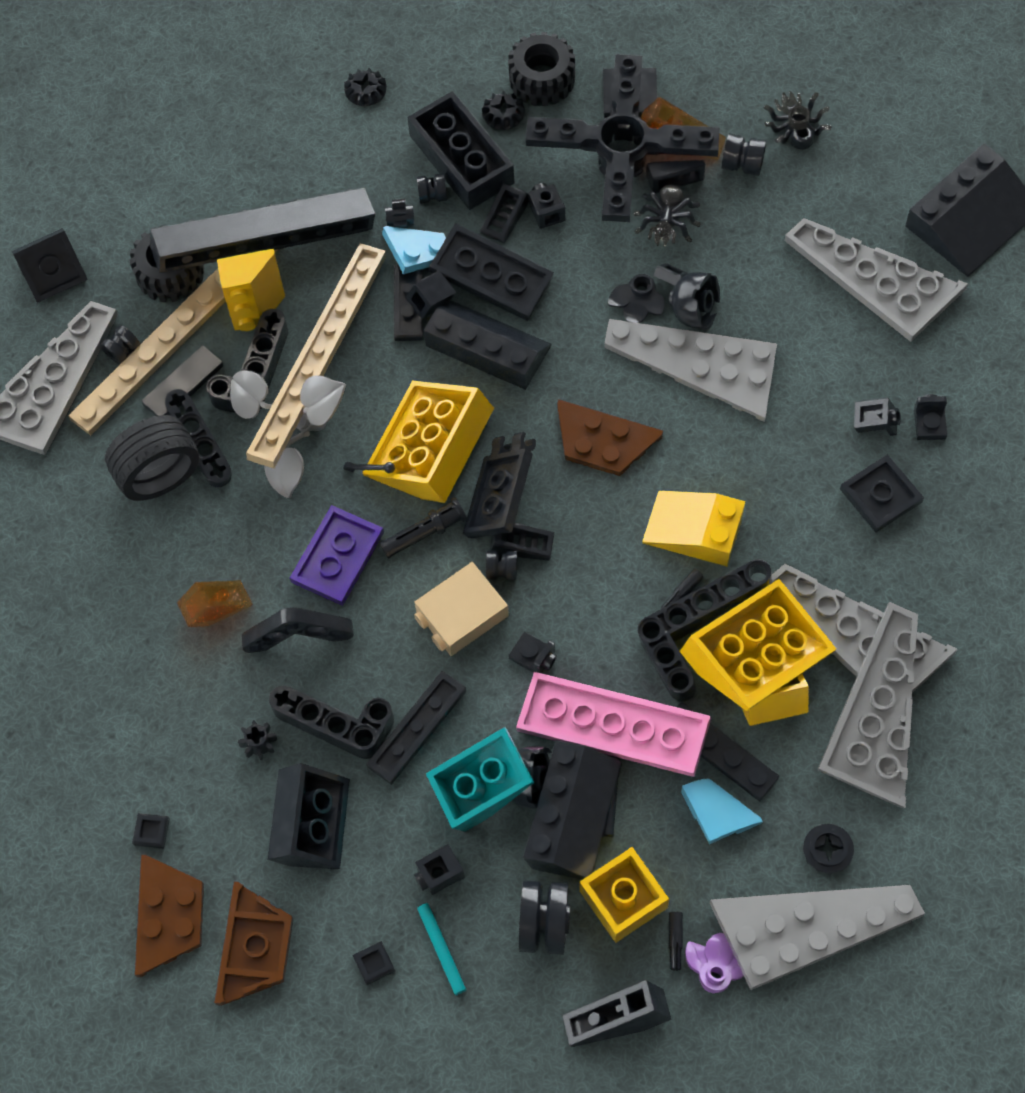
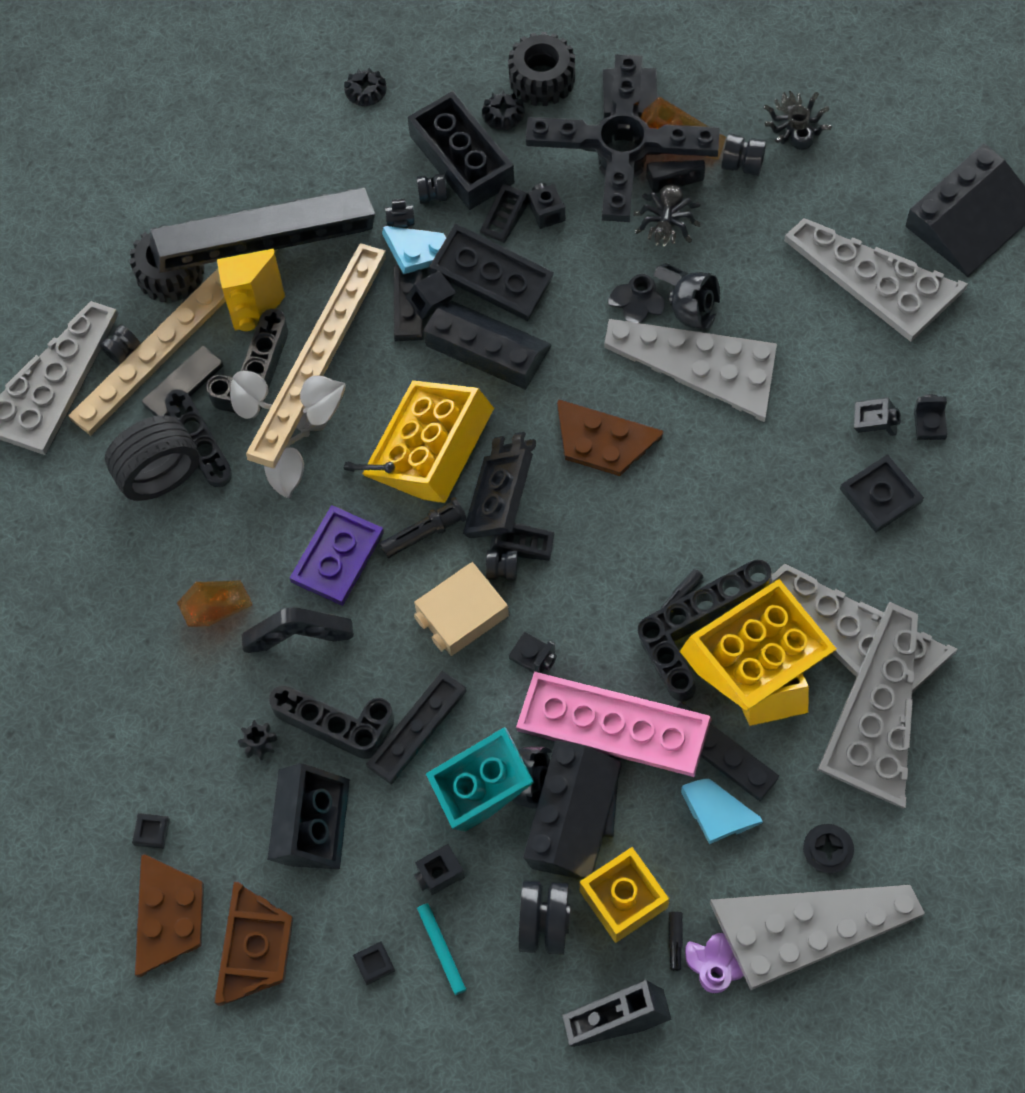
black bracket [12,228,88,303] -> none
yellow slope [642,491,745,567] -> none

